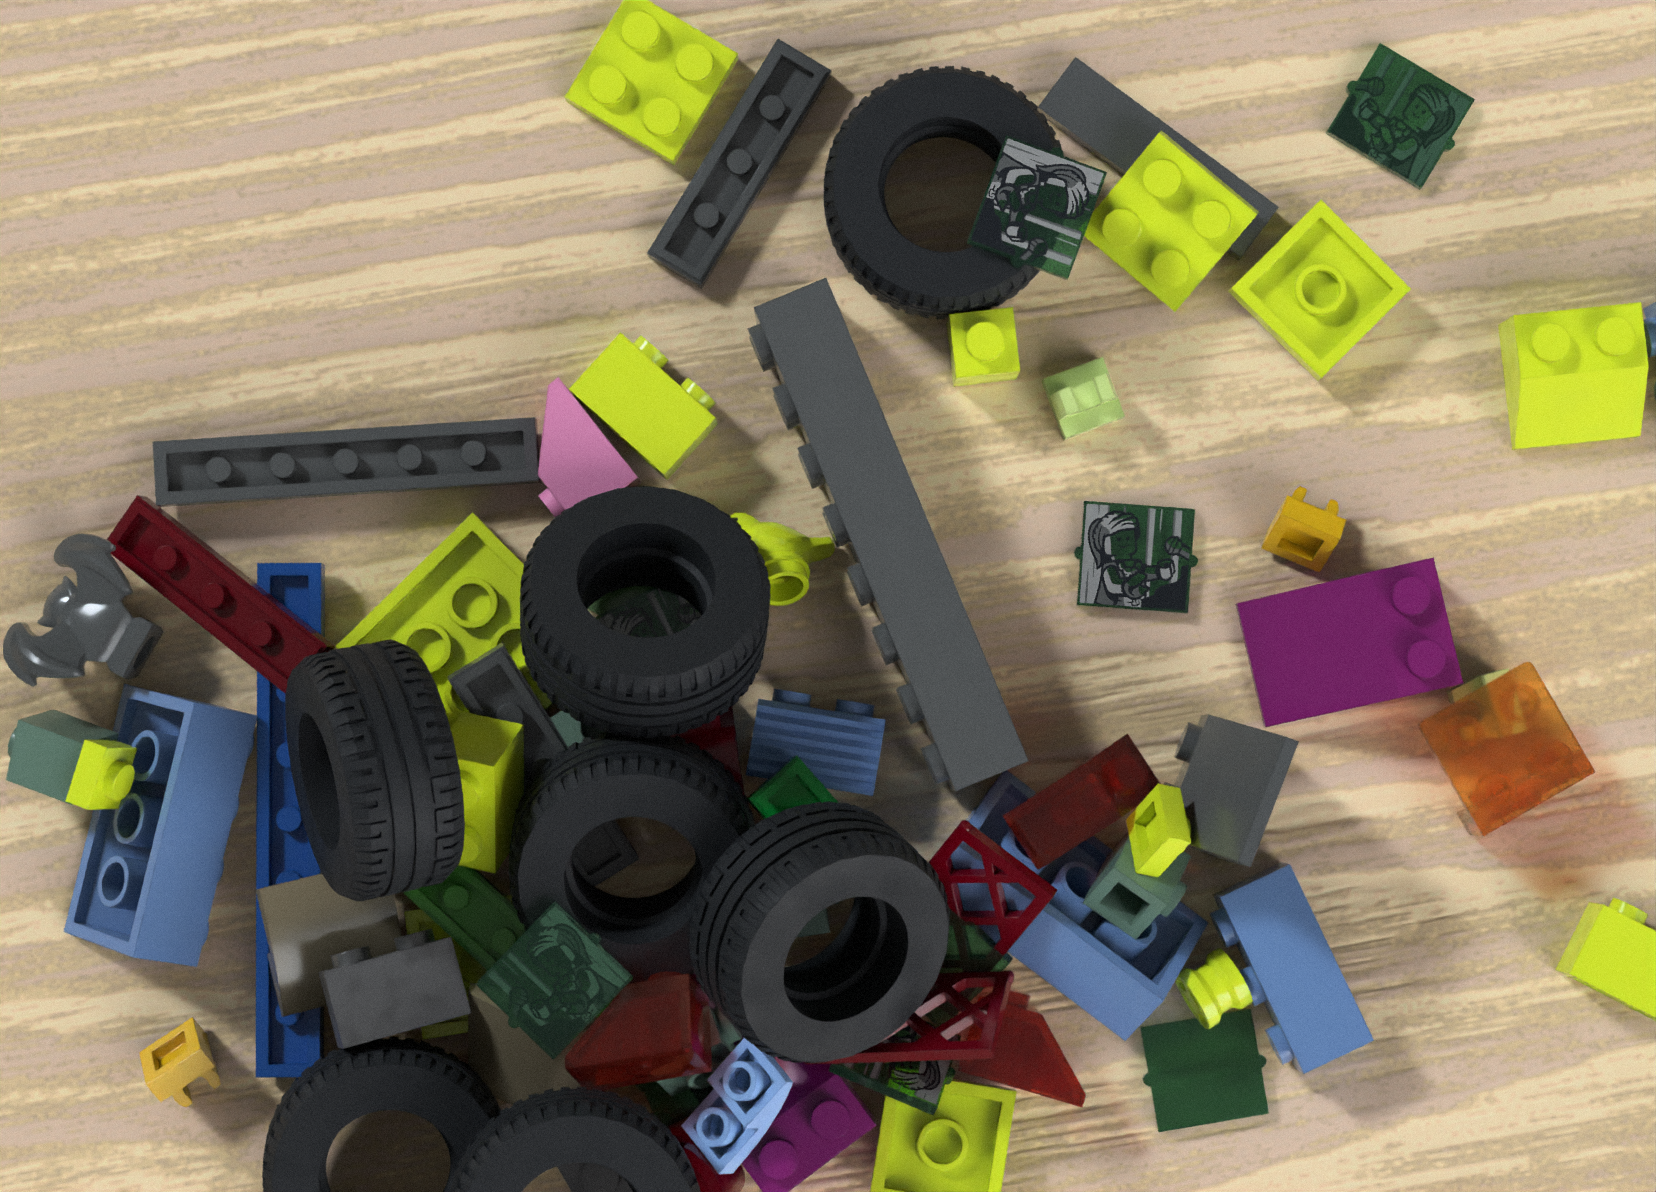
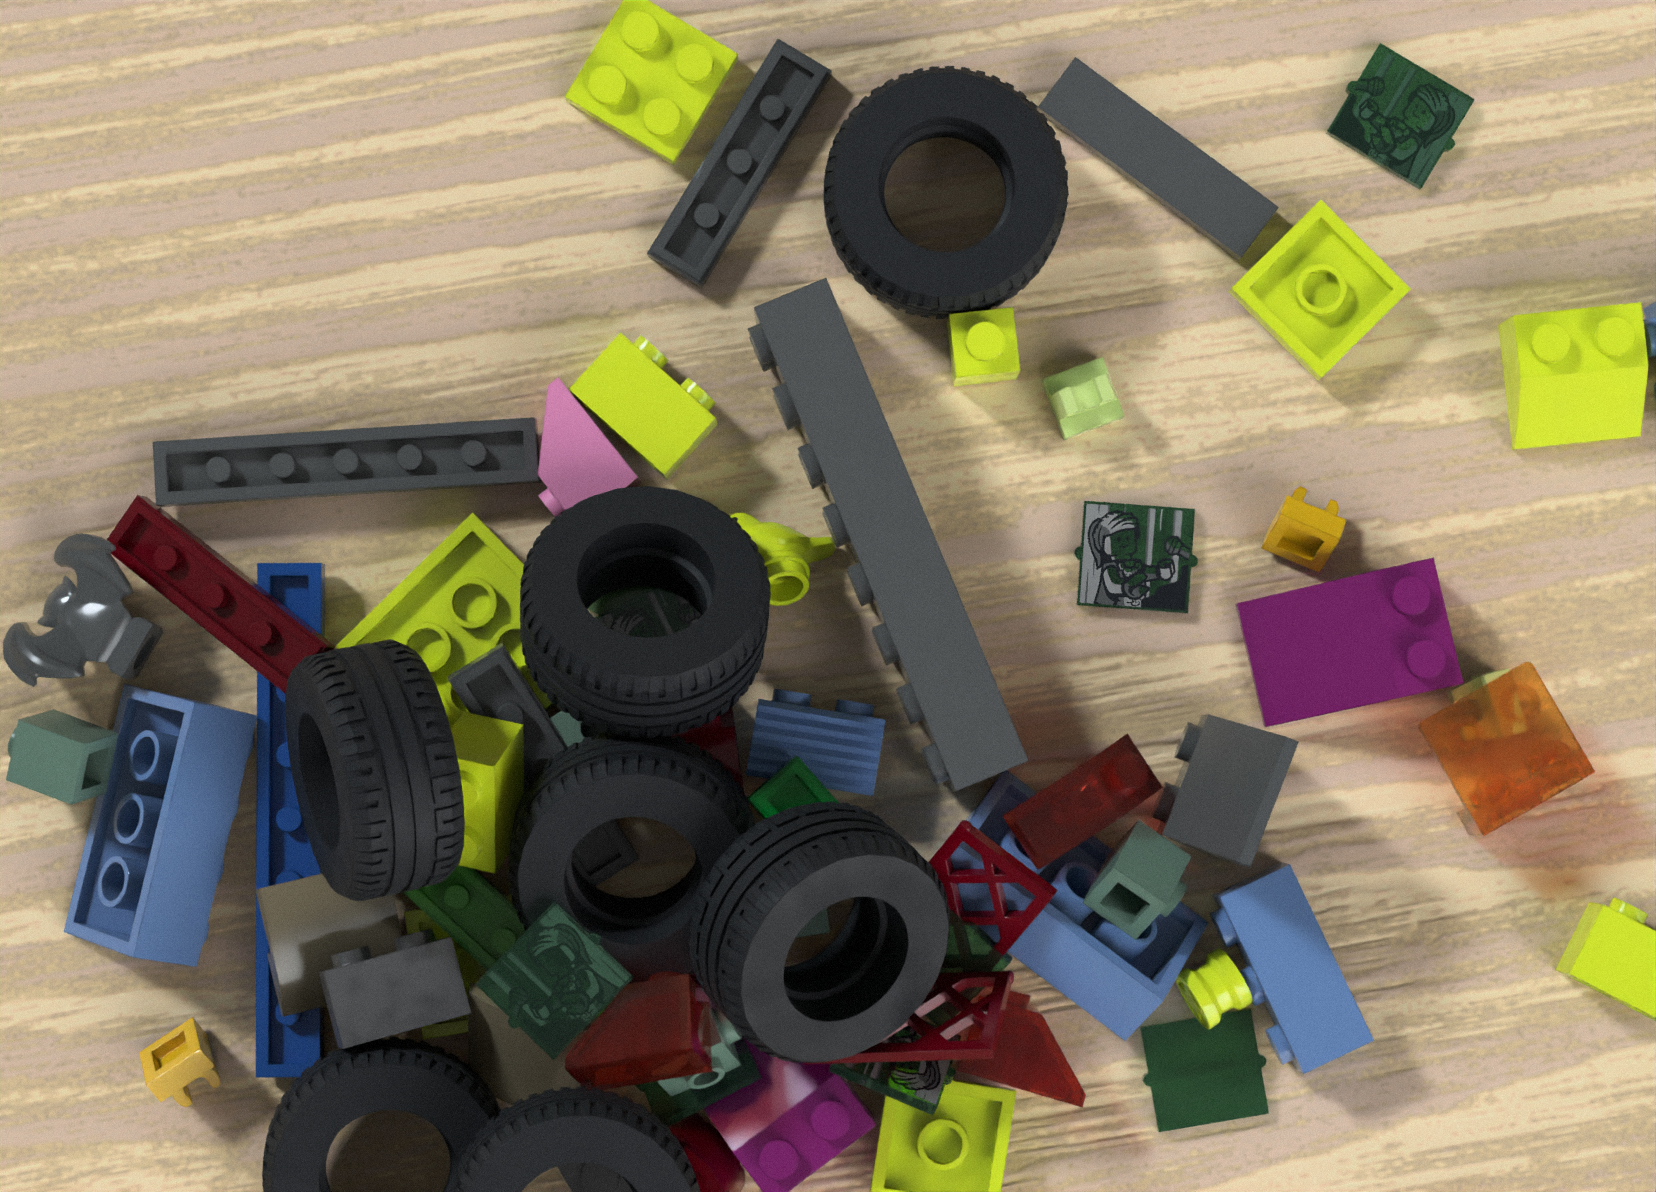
neon yellow plate [65,739,137,810] -> none
light blue slope [681,1037,793,1174] -> none
piece [967,135,1107,280] -> none
neon yellow plate [1078,130,1259,312] -> none
neon yellow plate [1126,783,1191,878] -> none

